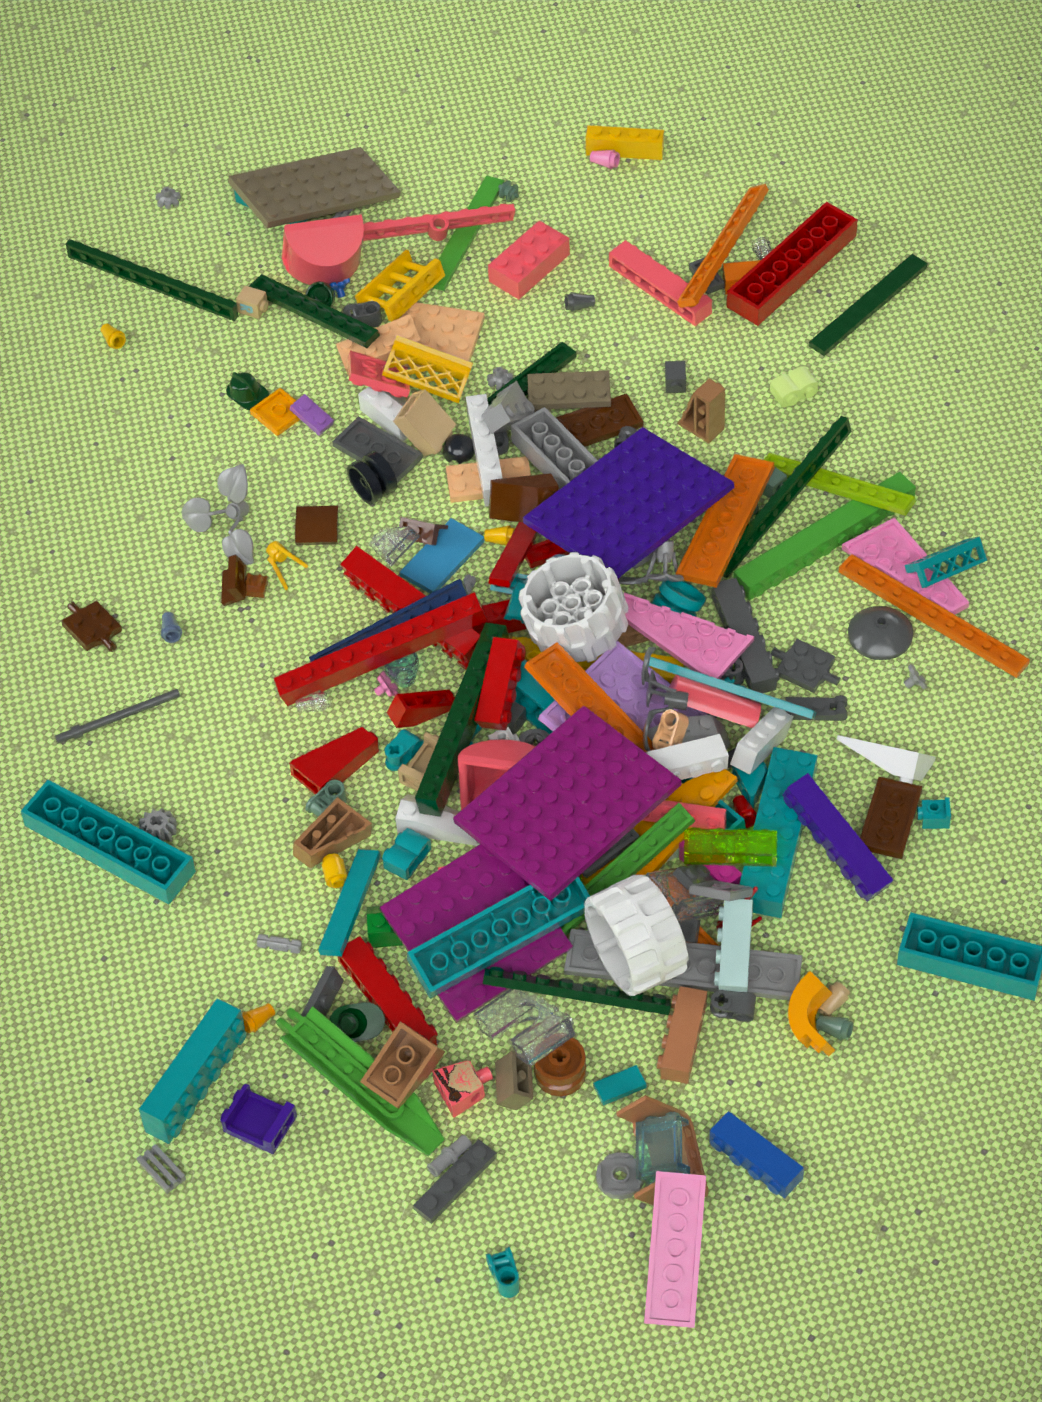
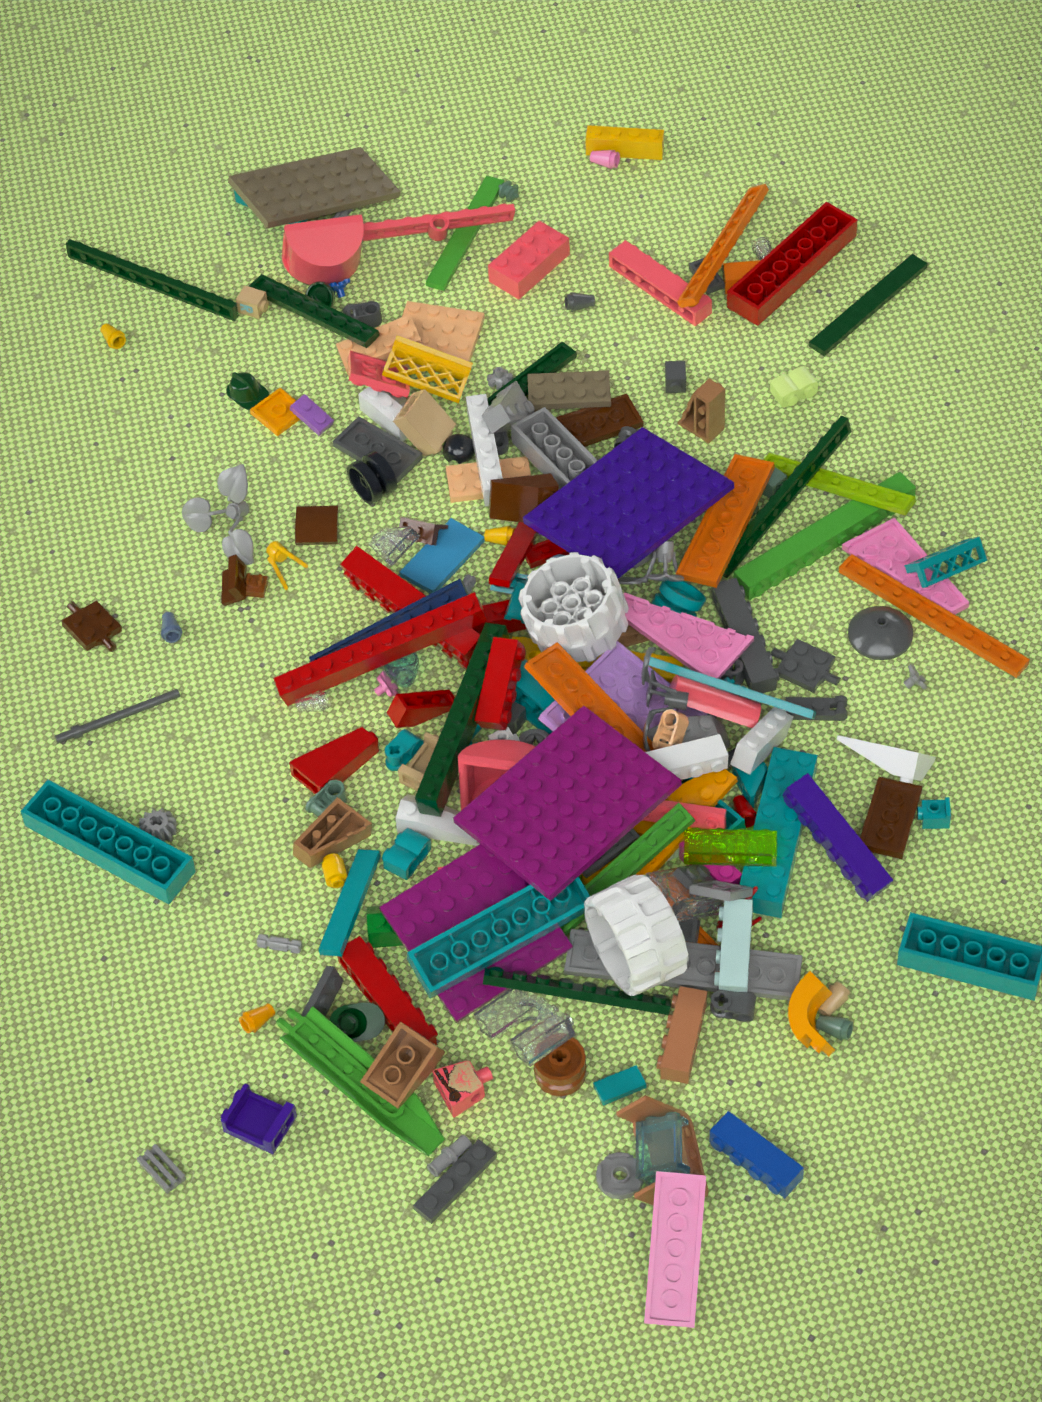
teal brick [139,998,246,1144] -> none
light grey plant [155,187,181,209] -> none
yellow fence [355,250,445,322] -> none
teal piece [485,1247,520,1298] -> none
dark tan brick [495,1051,533,1111] -> none

